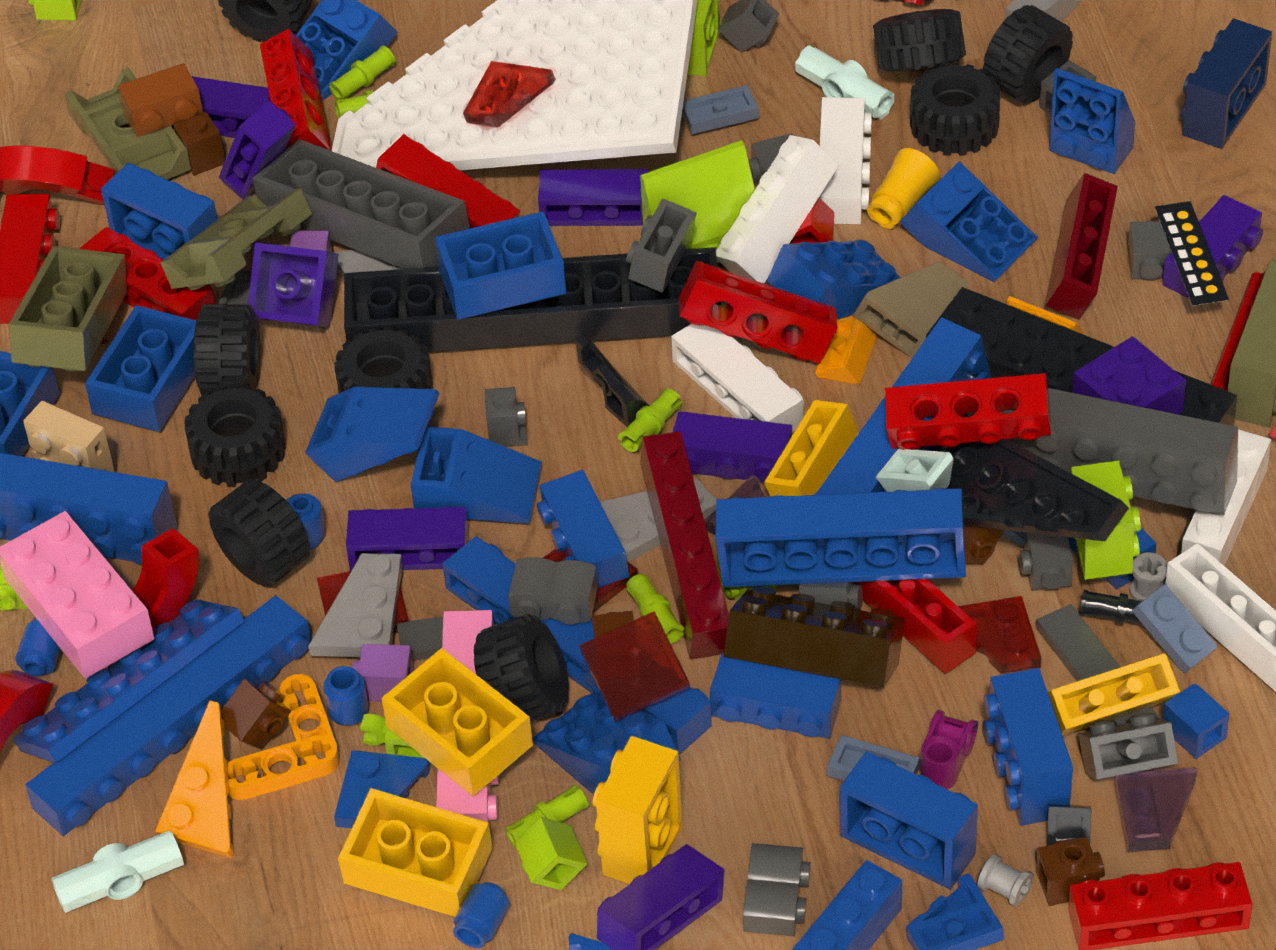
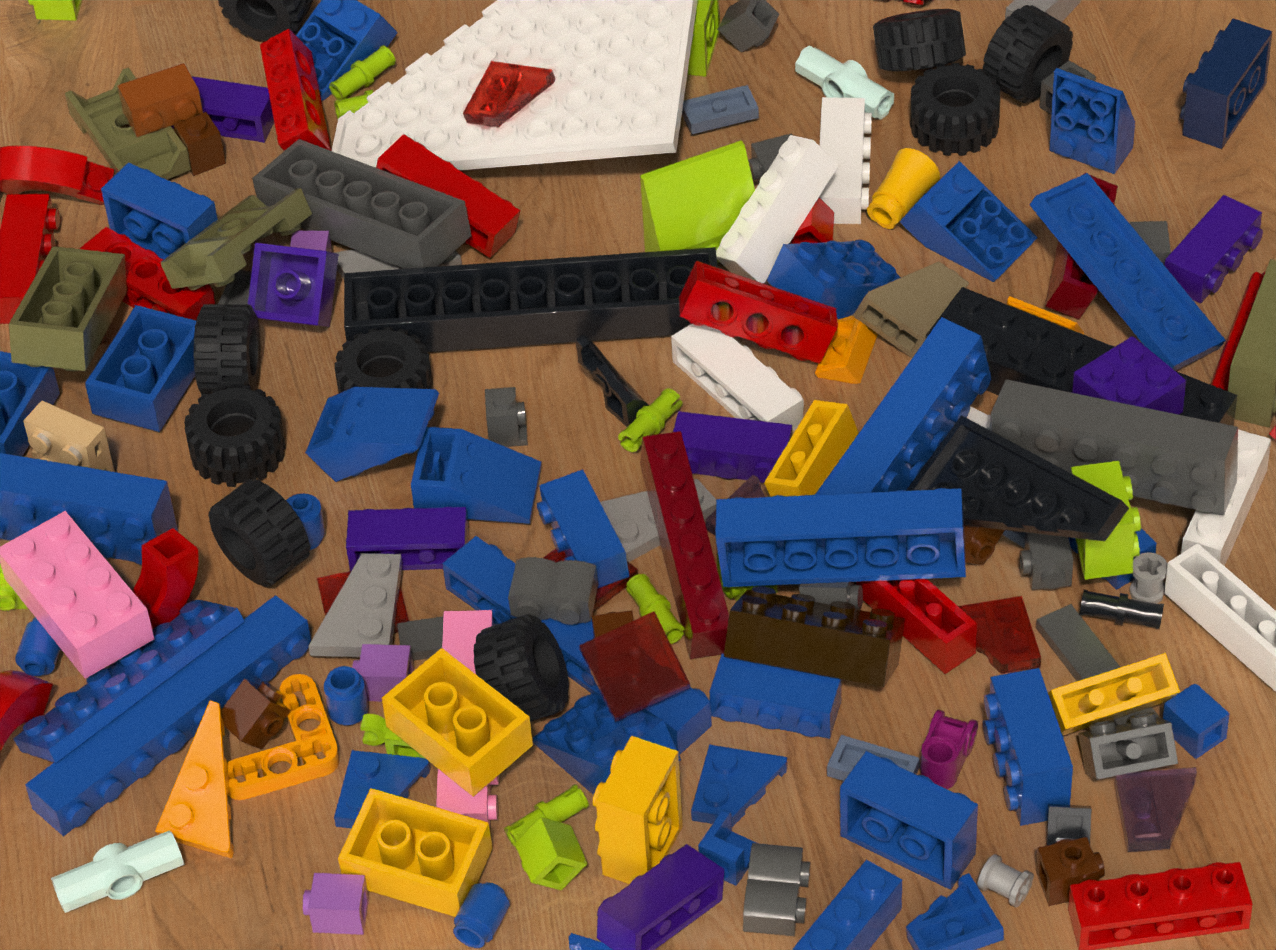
dark purple brick [219,100,296,200] -> none
blue brick [435,211,566,320] -> none
dark purple brick [538,169,649,226] -> none
dark grey brick [626,198,697,293] -> none
light aqua slope [876,449,954,492] -> none
red brick [885,373,1052,450] -> none
sand blue plate [1132,584,1218,674] -> none
black sticker [1155,201,1229,306] -> none
none -> medium lavender brick [303,873,369,935]
none -> blue wing [691,745,788,827]
none -> blue panel [698,810,759,886]
none -> blue plate [1030,173,1226,371]

